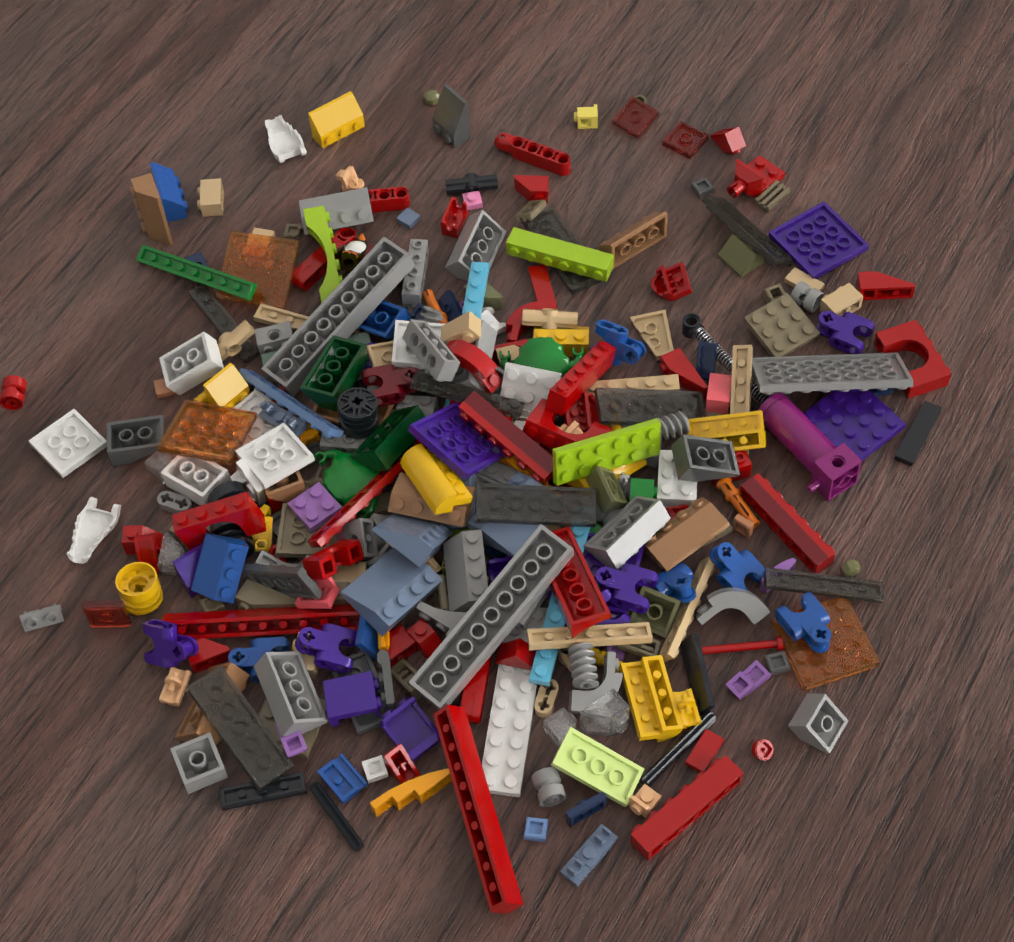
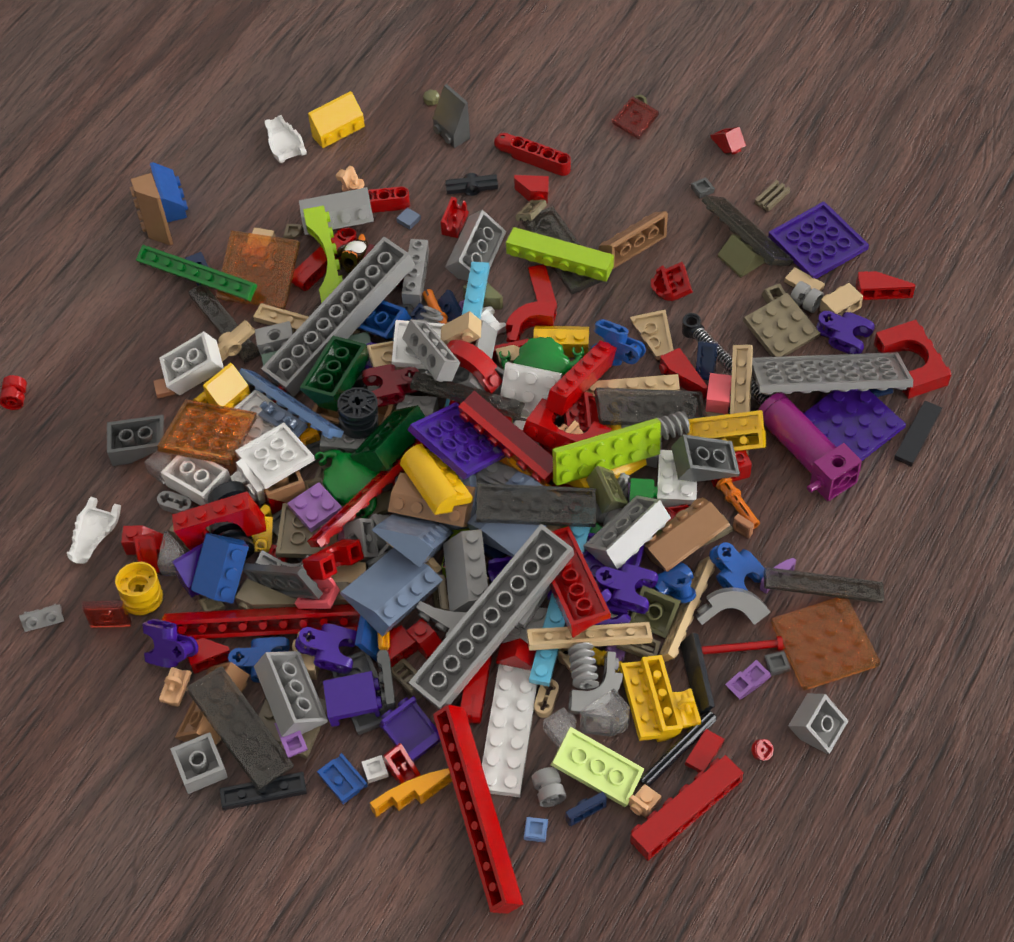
white plate [29,409,107,478] -> none
tan brick [197,178,224,217] -> none
black axle [309,781,364,851] -> none
bright pink plate [462,191,483,210] -> none
tan piece [522,308,578,329] -> none
sand blue plate [560,824,618,887] -> none
light yellow brick [574,104,598,129] -> none
clear red tile [662,121,709,159] -> none
red plate [726,155,785,198] -> none
brick [740,473,836,576] -> none
blue piece [775,592,831,653] -> none
olive tile [840,559,861,578] -> none

